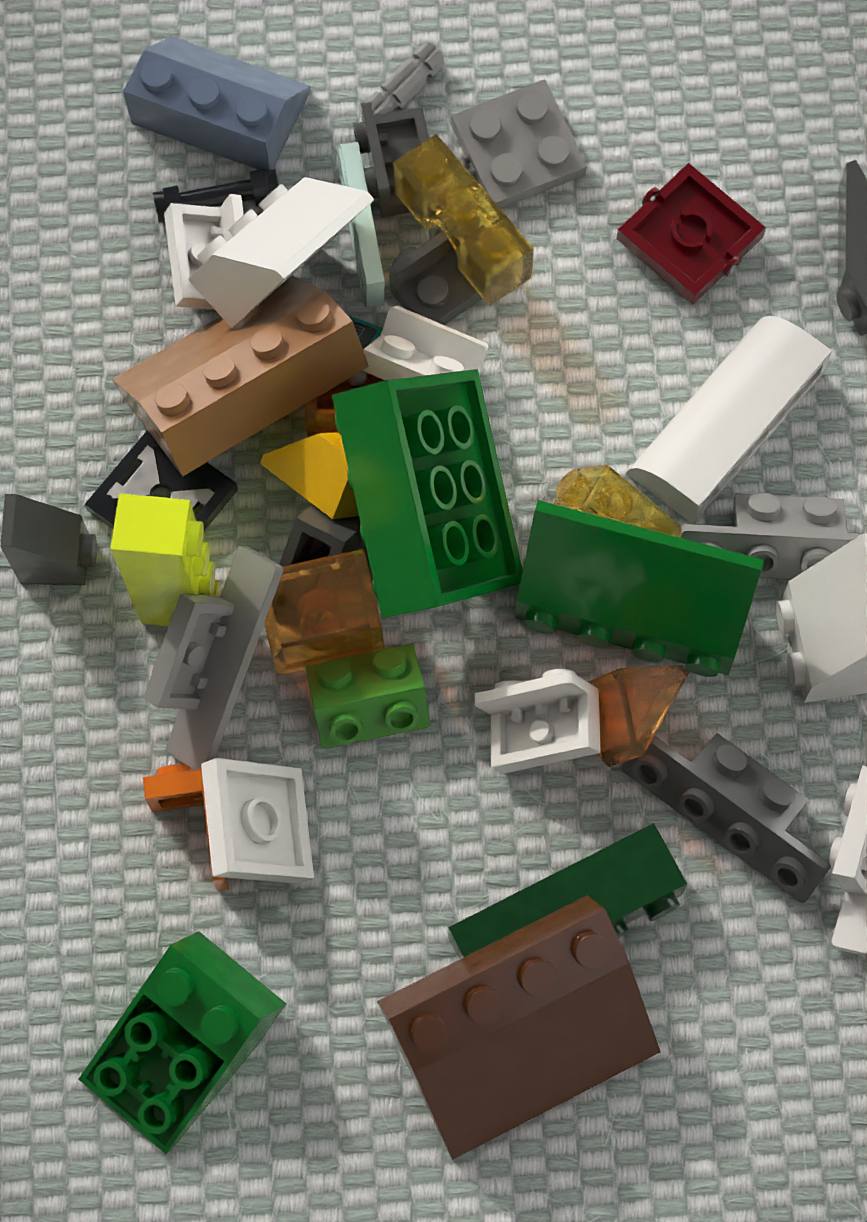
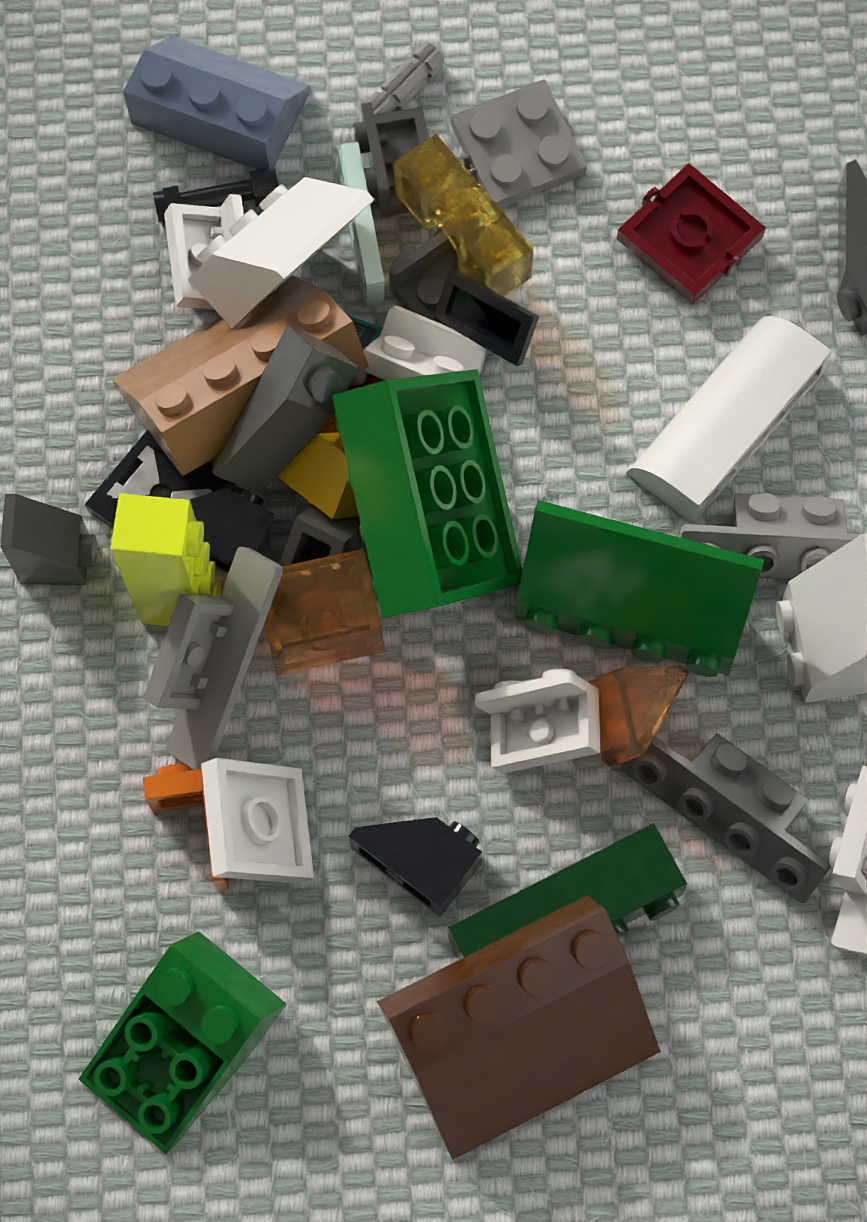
bright green bracket [305,643,430,749] -> none
clear yellow bracket [553,464,682,537] -> none
none -> black slope [190,487,275,574]
none -> dark grey slope [212,325,359,493]
none -> black slope [349,817,482,917]
none -> black slope [433,269,539,366]

